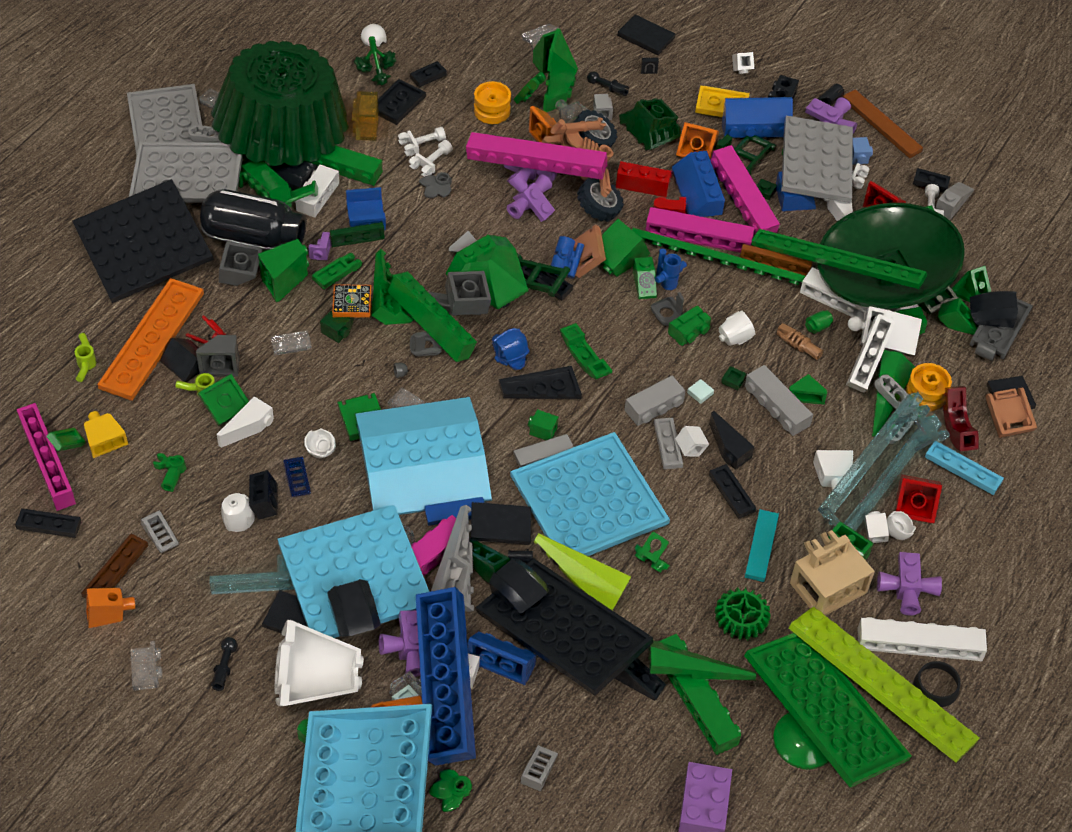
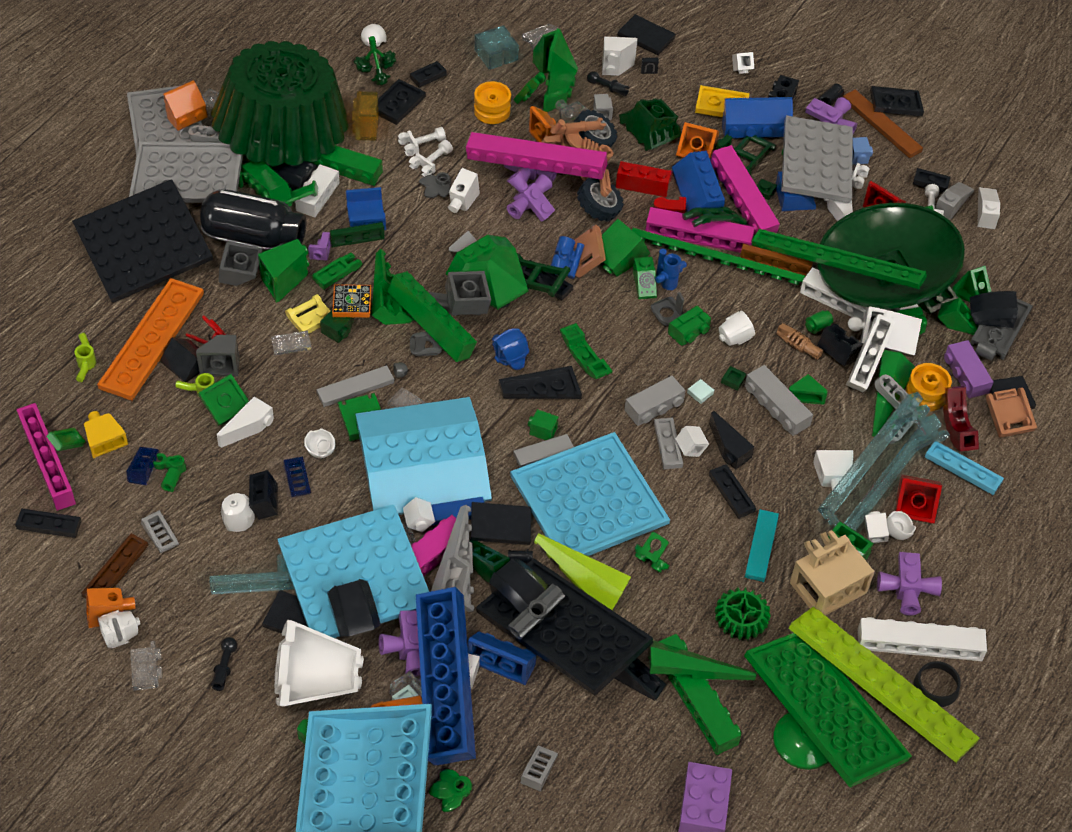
none -> white helmet [98,610,140,649]
none -> clear blue slope [126,447,159,485]
none -> orange slope [163,80,208,131]
none -> light yellow plate [285,294,330,336]
none -> light grey tile [316,365,394,407]
none -> white brick [403,497,435,532]
none -> white torso [448,168,480,213]
none -> clear light blue piece [474,25,519,70]
none -> dark grey piece [508,584,565,640]
none -> white slope [602,37,637,76]
none -> dark green piece [682,206,747,227]
none -> black brick [817,324,863,366]
none -> black tile [870,86,924,116]
none -> medium lavender brick [944,340,993,399]
none -> white slope [978,187,1000,229]

